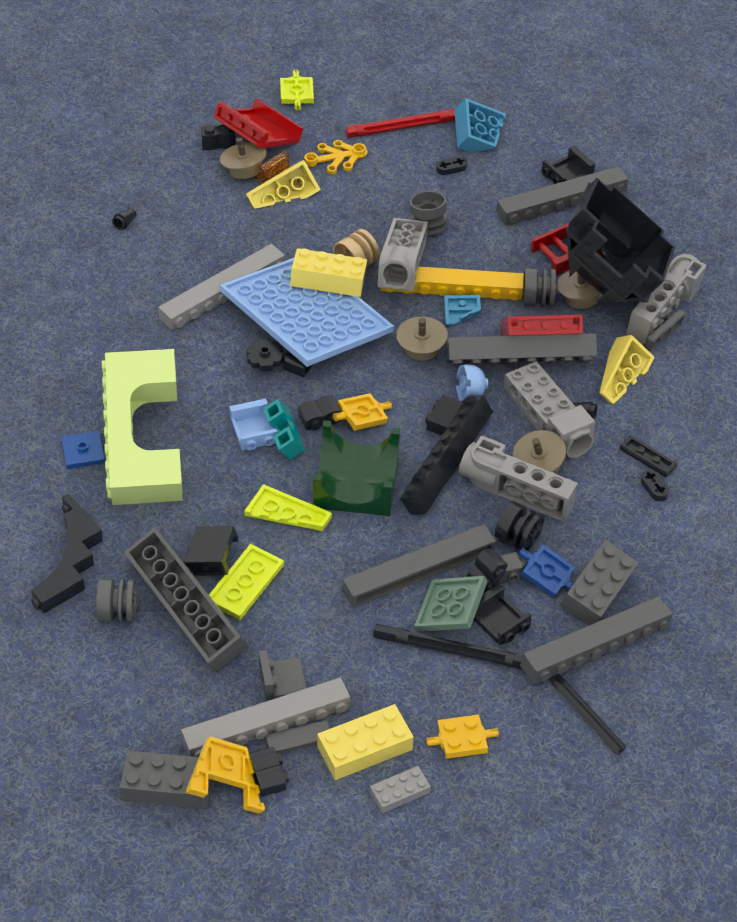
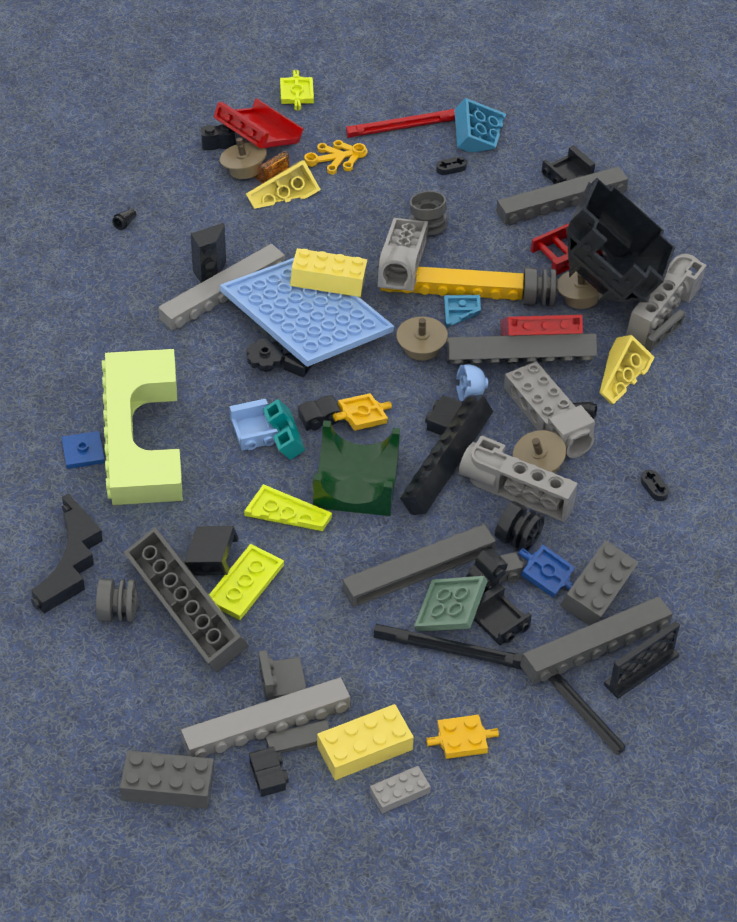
yellow wing [186,736,265,813] -> none
tan wheel [333,229,380,267] -> none
black tile [619,435,678,477] -> none
none -> black slope [191,223,226,283]
none -> black fence [604,621,680,699]

